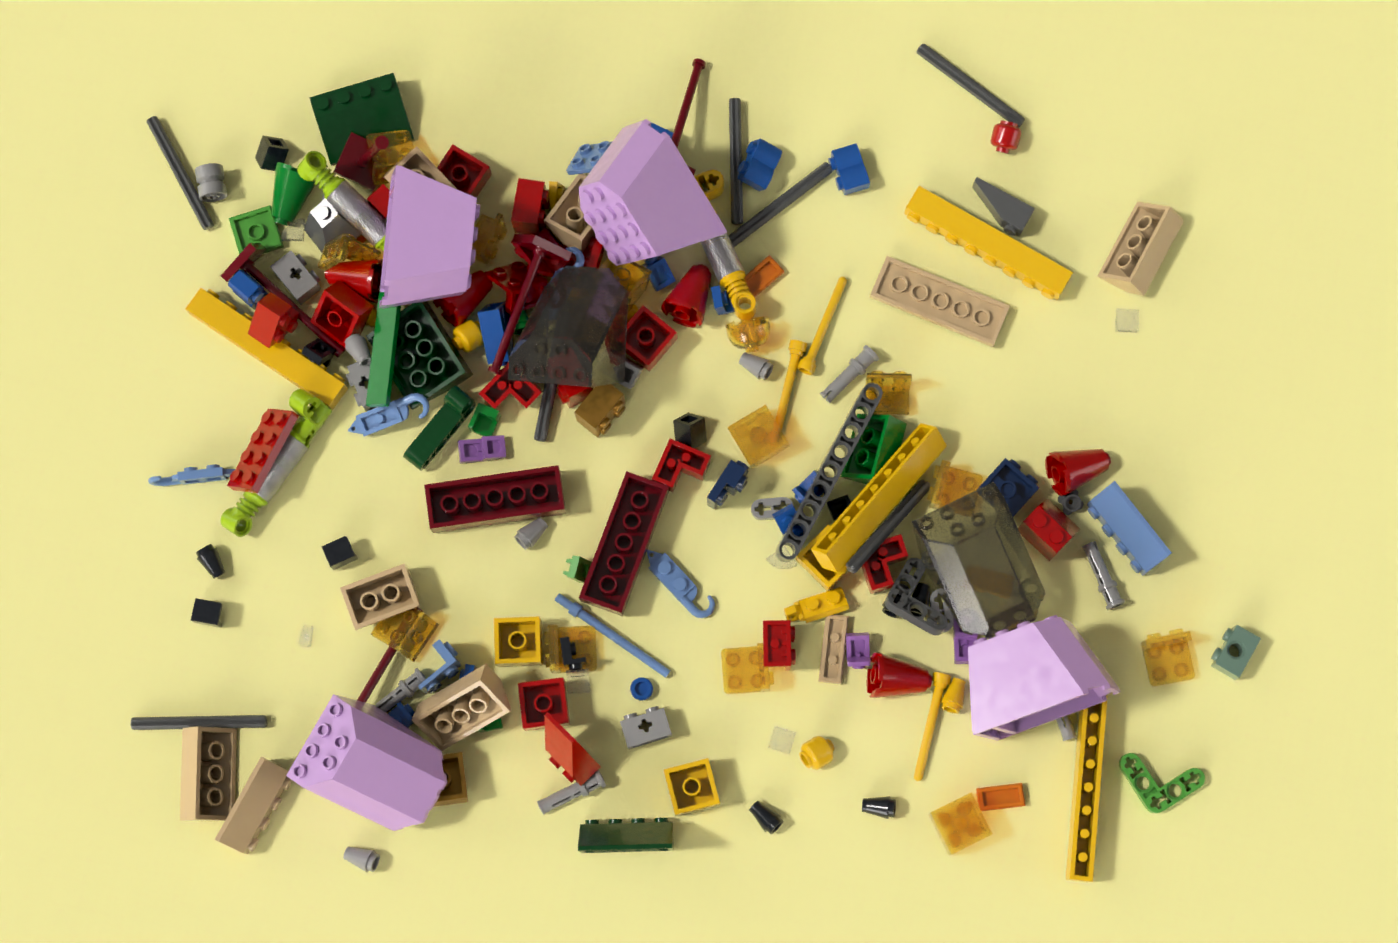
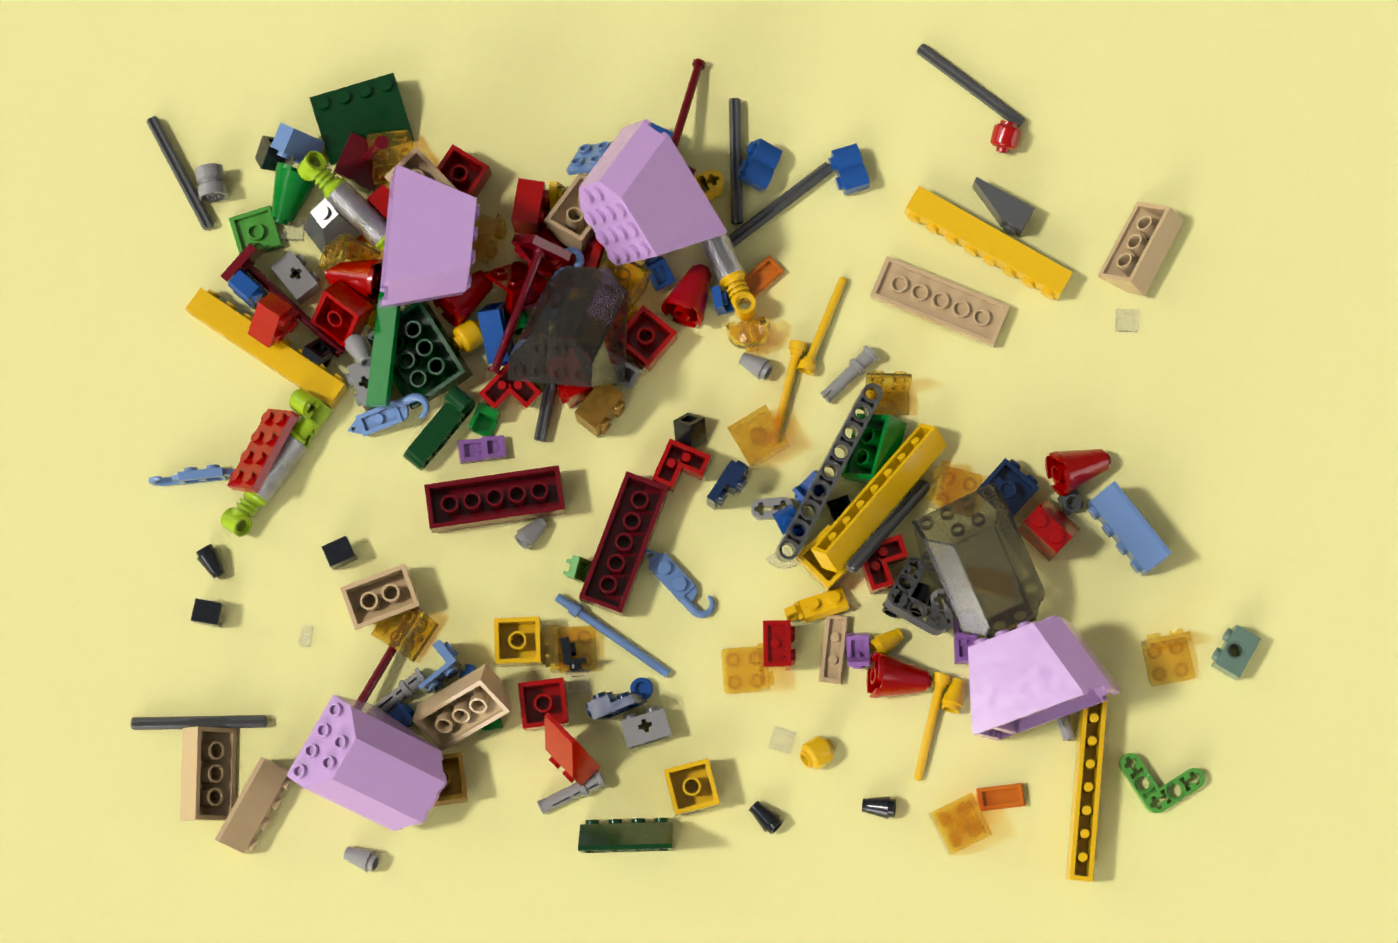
light grey pin [1082,541,1125,610] -> none
none -> medium blue brick [270,123,325,164]
none -> plate [585,691,647,720]
none -> yellow cone [869,628,904,655]

